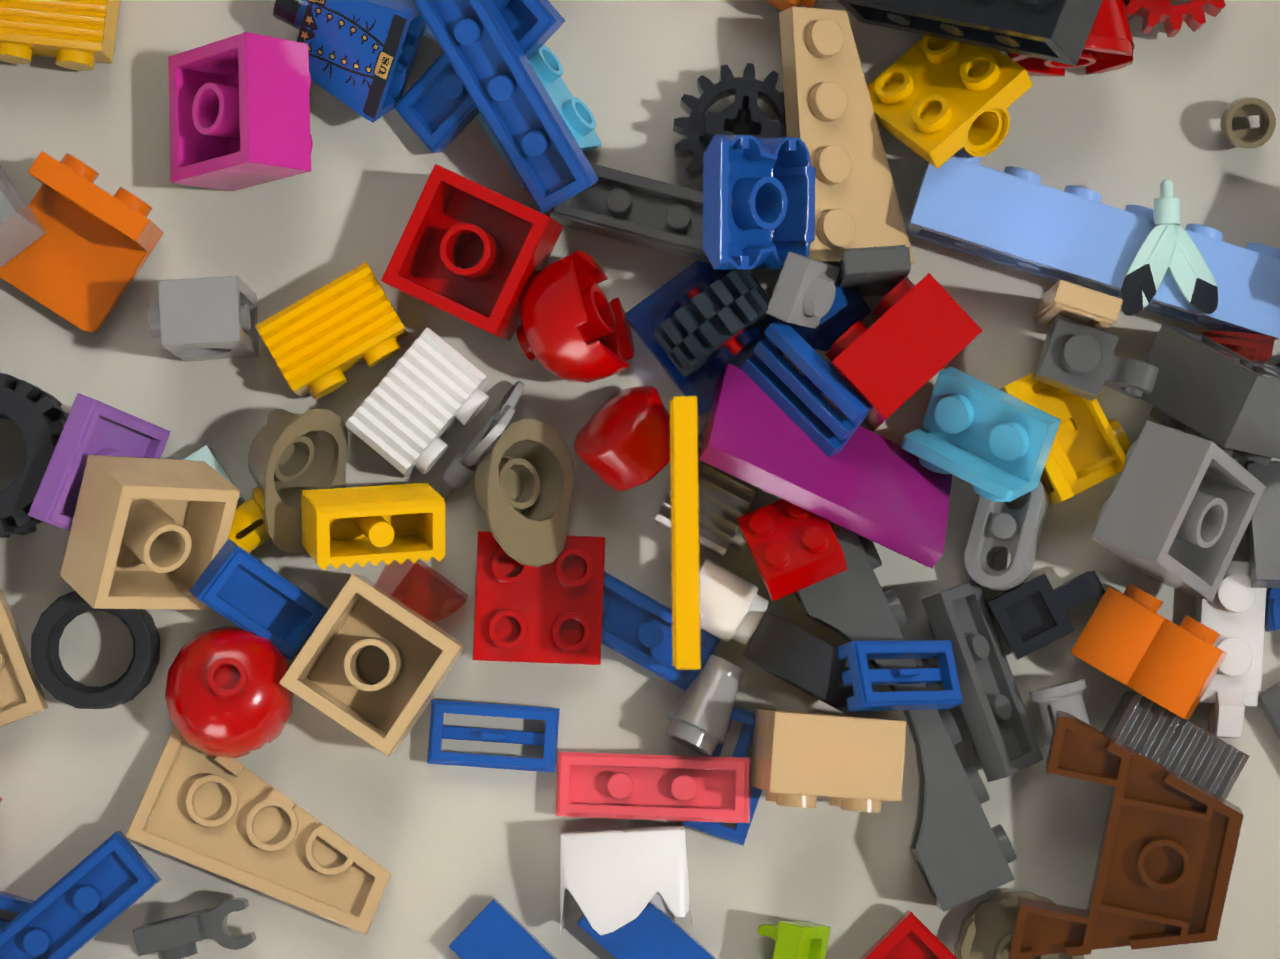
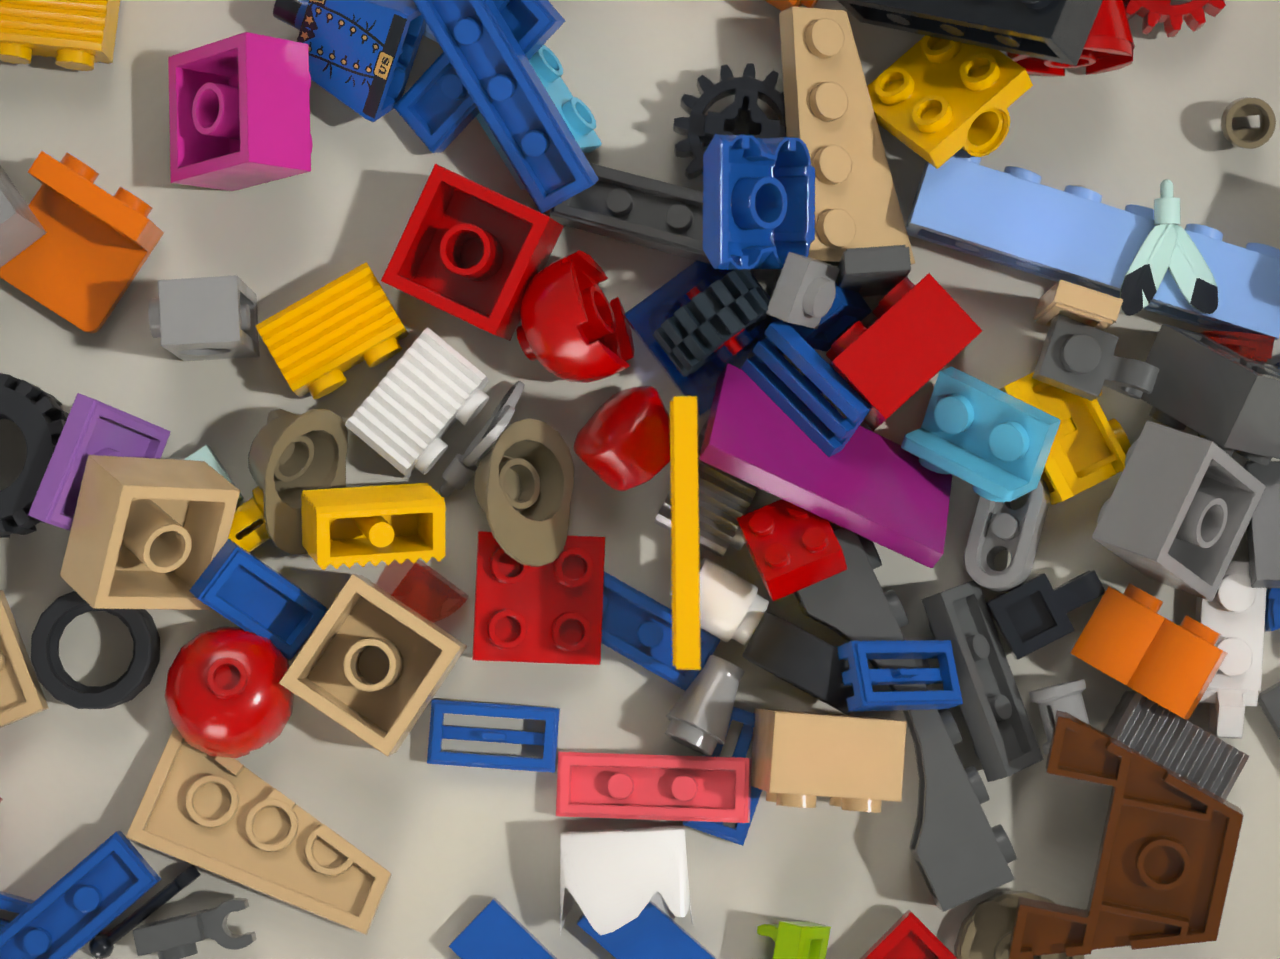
none -> black hinge [89,865,201,959]

